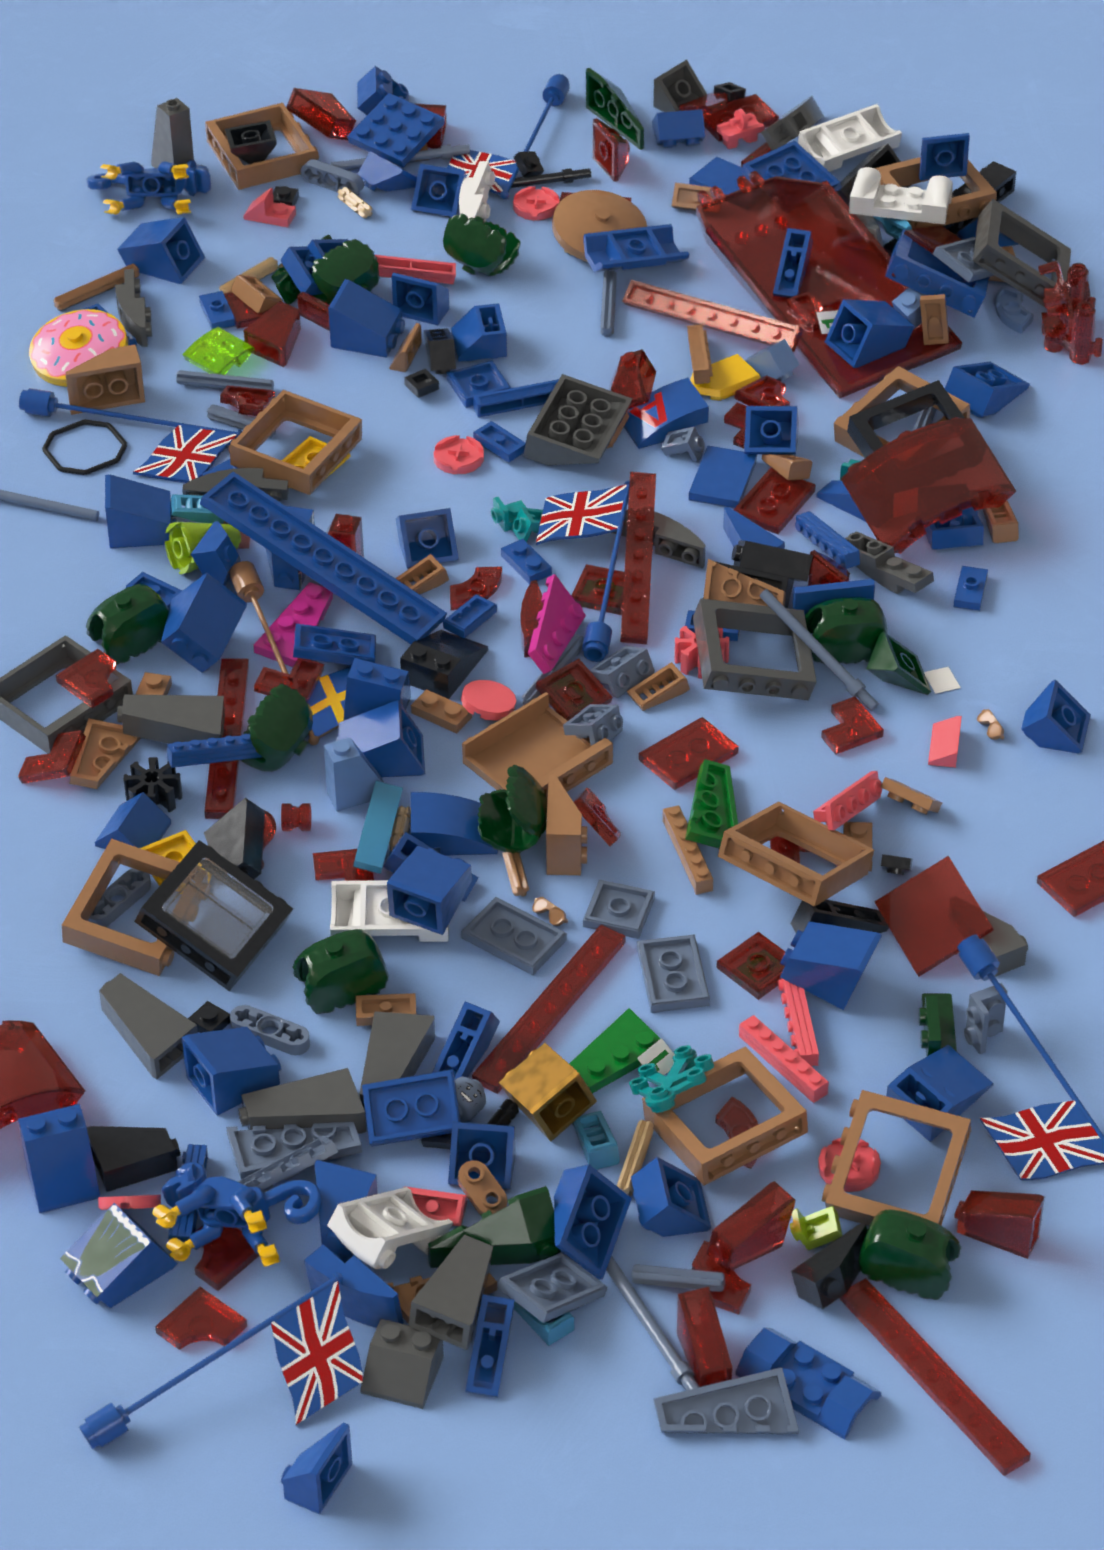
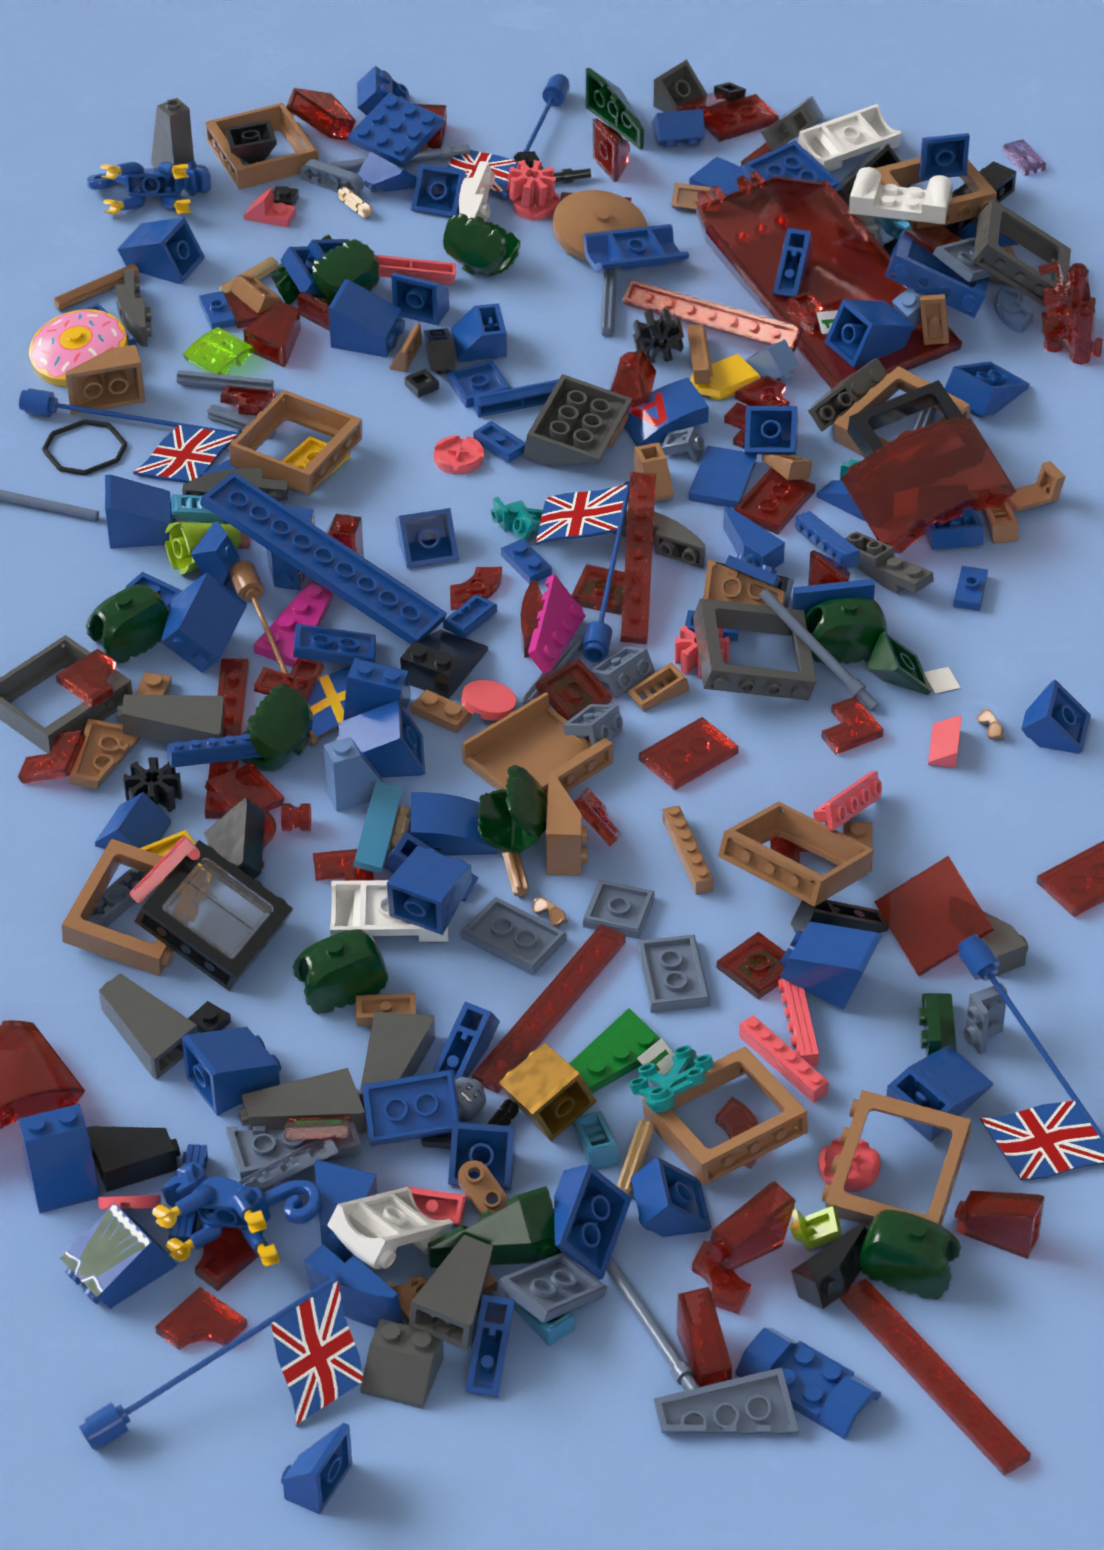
sand blue beam [230,1005,310,1055] -> none
medium nougat slope [395,554,449,594] -> none
sand blue axle [632,1264,725,1292] -> none
green wing [685,759,738,849] -> none
coral hips [717,109,765,149] -> none
black slope [731,541,813,581] -> none
medium nougat plate [881,777,943,815] -> none
black plate [881,854,913,875] -> none
none -> coral hinge [129,835,200,904]
none -> clear red tile [205,762,285,812]
none -> clear red tile [285,1117,350,1140]
none -> coral gear [507,160,556,207]
none -> black gear [633,309,684,363]
none -> medium nougat slope [634,442,674,503]
none -> blue plate [725,554,782,588]
none -> dark grey slope [808,358,888,432]
none -> clear purple tile [1002,139,1046,176]
none -> medium nougat bracket [1003,461,1066,511]

